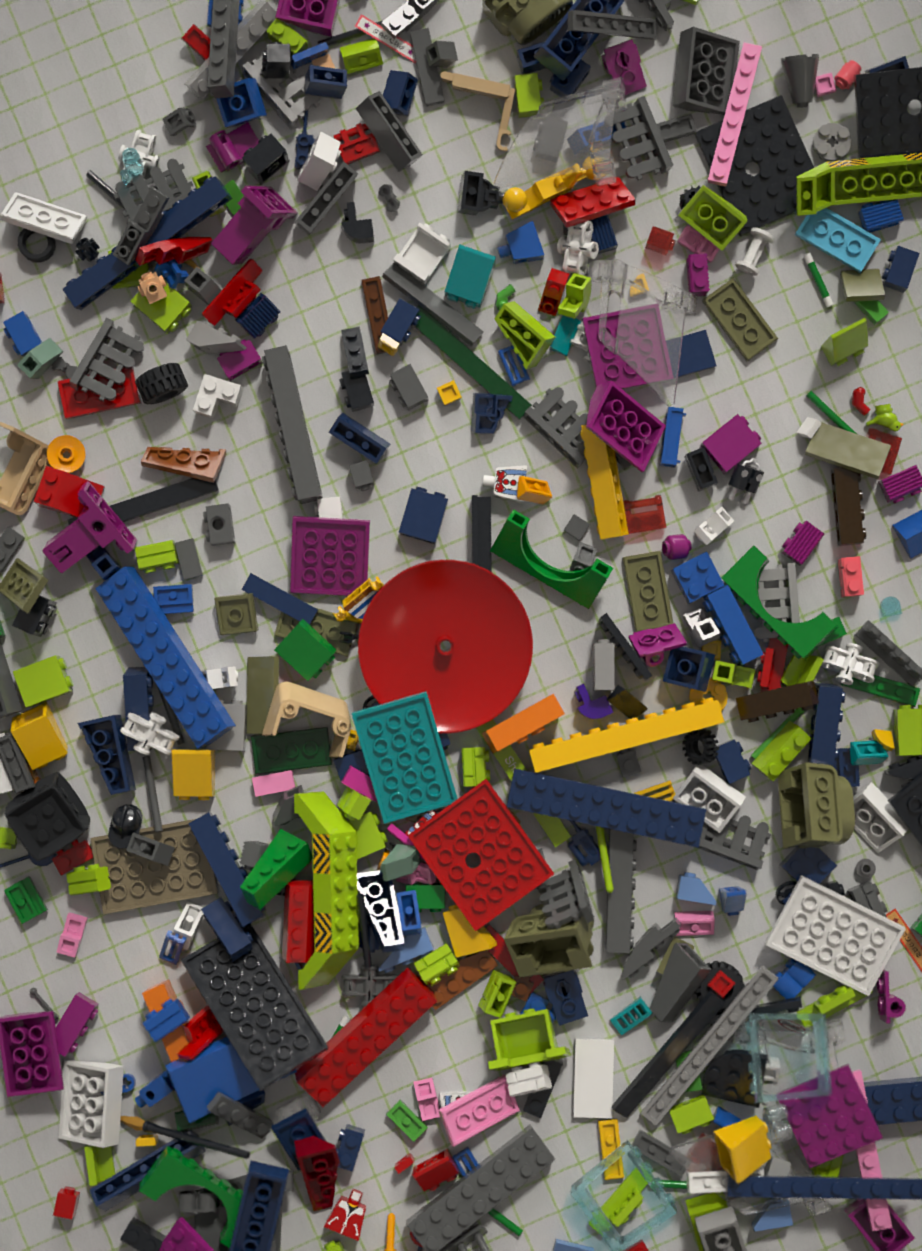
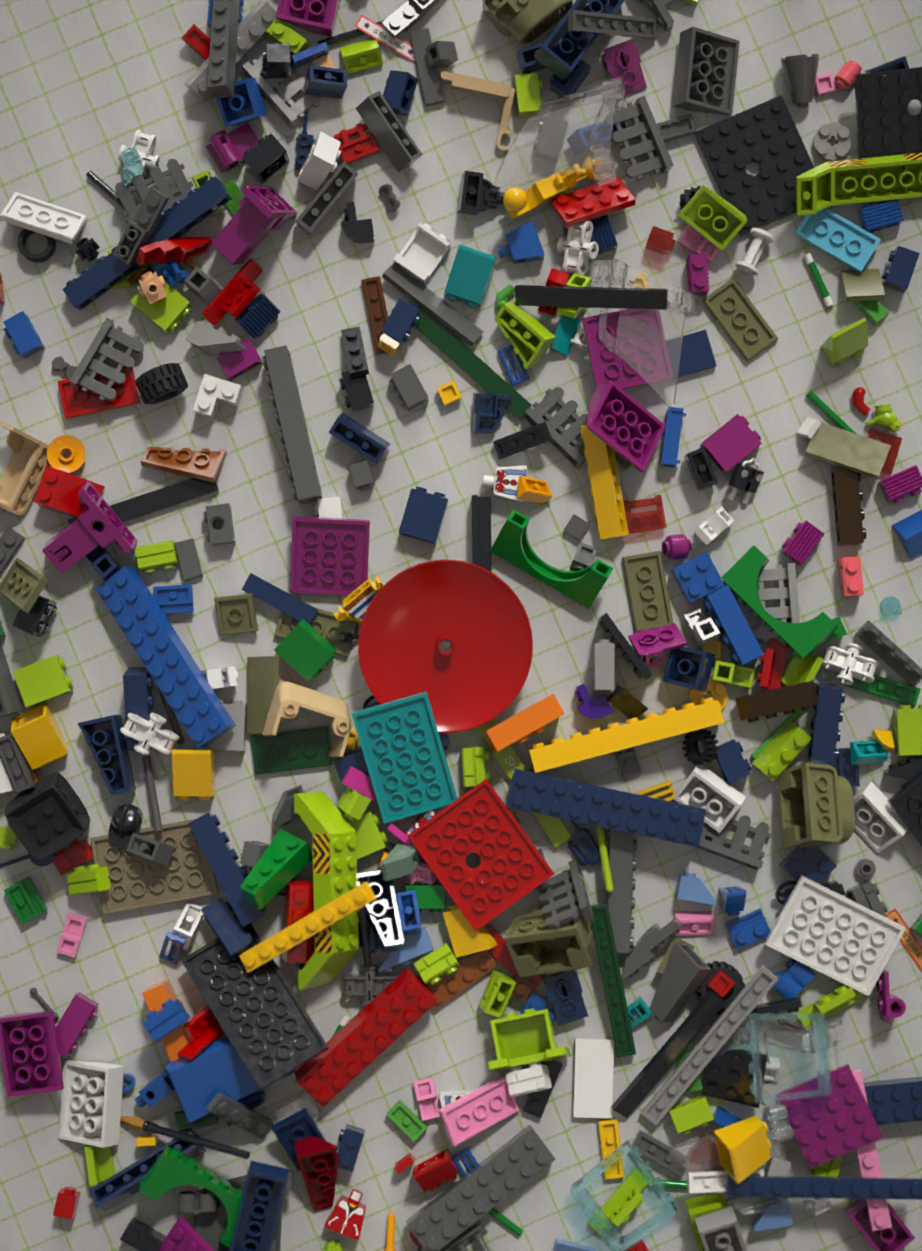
sand green slope [17,338,64,379] -> none
dark grey bracket [163,107,197,136] -> none
bright pink slope [252,770,296,797] -> none
bright pink plate [708,43,762,187] -> none
none -> reddish brown tile [128,268,154,285]
none -> yellow plate [239,881,376,973]
none -> black plate [493,422,552,459]
none -> black tile [515,285,668,310]
none -> dark green tile [591,902,636,1058]
none -> blue plate [725,908,771,950]

